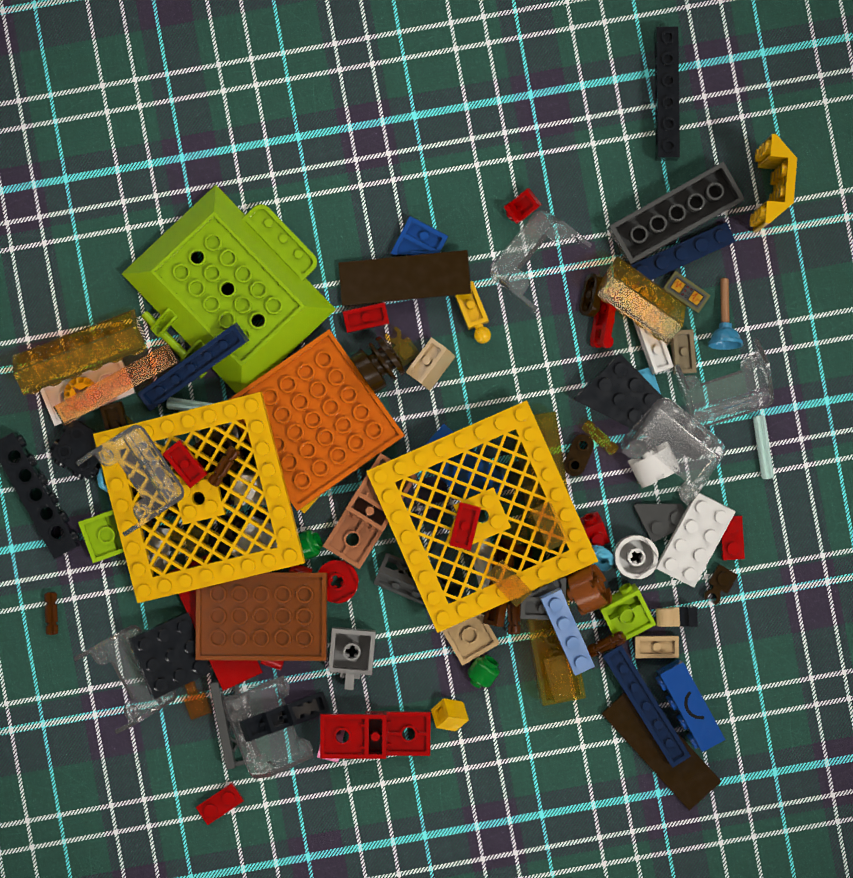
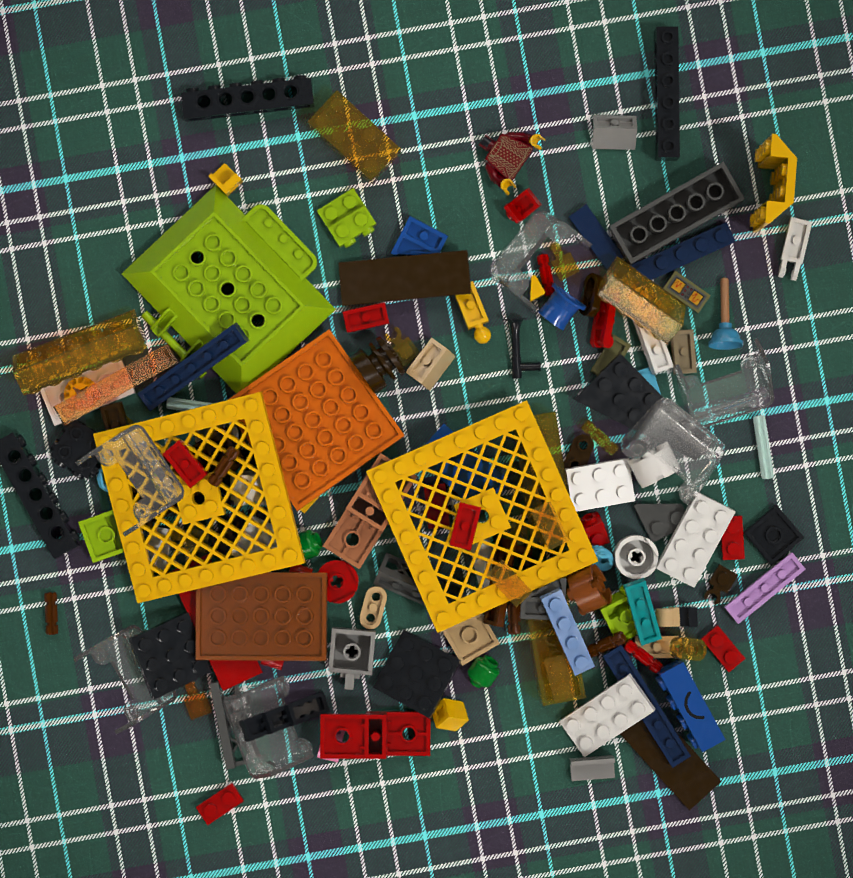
none -> black brick [181,75,315,122]
none -> yellow panel [208,164,243,197]
none -> clear yellow brick [308,90,401,184]
none -> lime plate [317,188,377,248]
none -> tan plate [360,586,387,629]
none -> black plate [373,630,461,719]
none -> red plate [424,483,450,529]
none -> dark red torso [478,132,545,195]
none -> black piece [504,318,541,379]
none -> yellow slope [530,275,545,302]
none -> red axle [537,254,554,297]
none -> blue piece [538,283,587,330]
none -> clear yellow plate [549,241,580,281]
none -> white plate [559,674,655,757]
none -> white plate [564,458,635,512]
none -> dark blue tile [568,204,624,270]
none -> light grey panel [569,755,615,781]
none -> olive tile [590,334,631,375]
none -> light grey panel [592,115,637,150]
none -> teal plate [623,578,662,646]
none -> red axle [623,640,663,673]
none -> clear yellow plate [669,637,707,661]
none -> red plate [700,625,746,672]
none -> lavender plate [724,552,806,624]
none -> black tile [743,505,805,566]
none -> white hinge [778,217,812,281]

